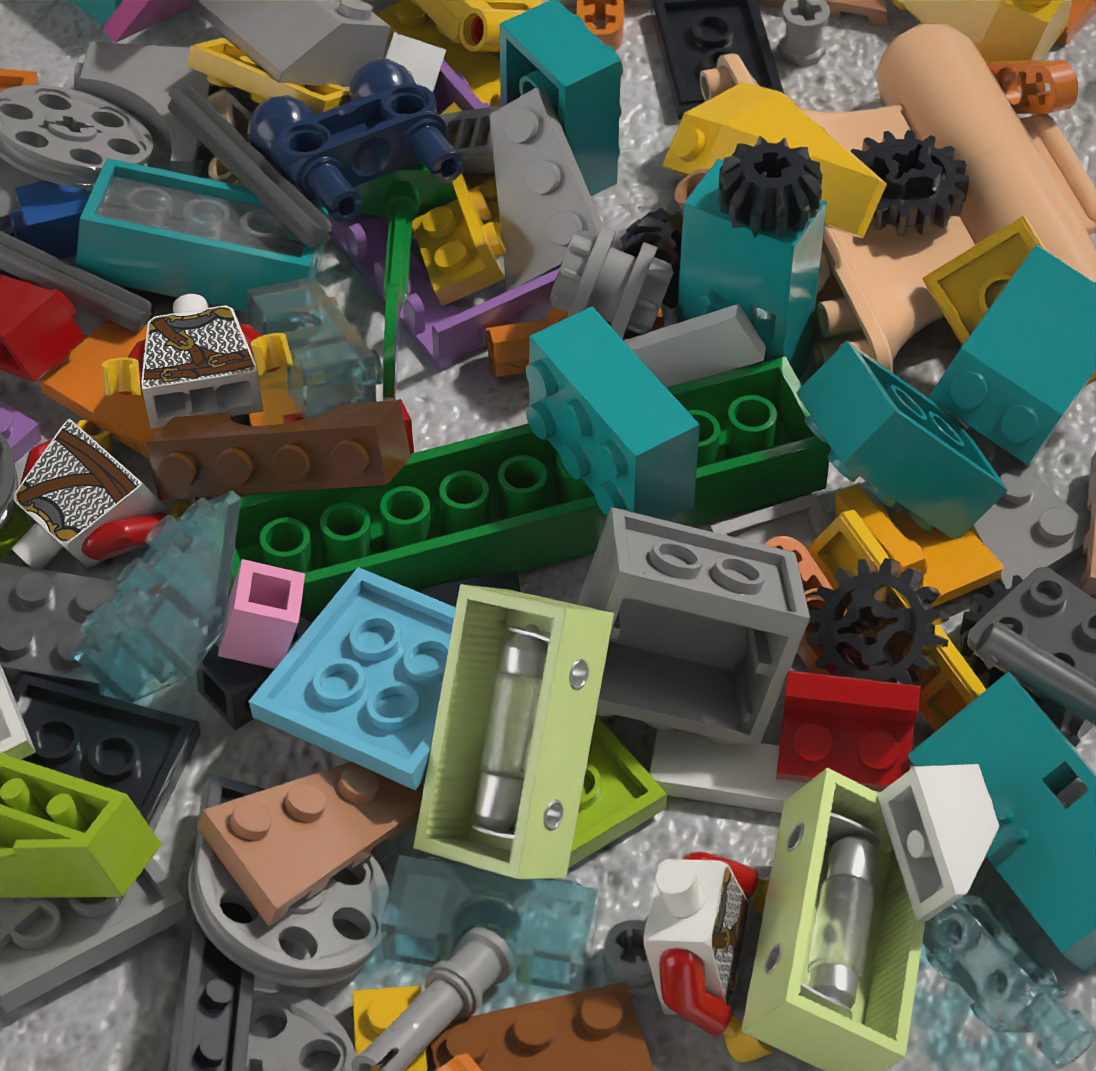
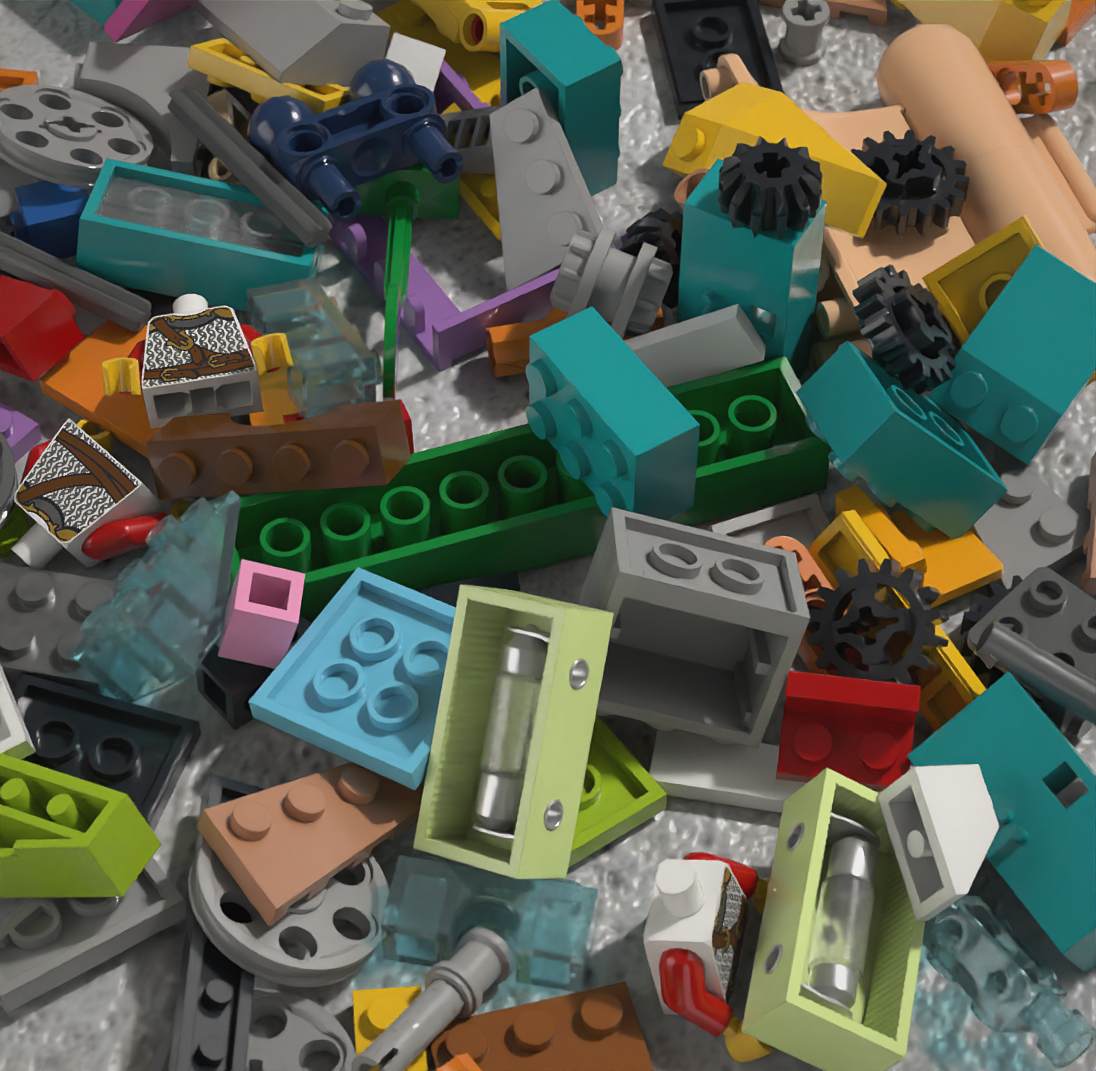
yellow bracket [412,173,506,307] -> none
light grey bush [603,920,654,990] -> none
none -> black gear [852,264,957,395]

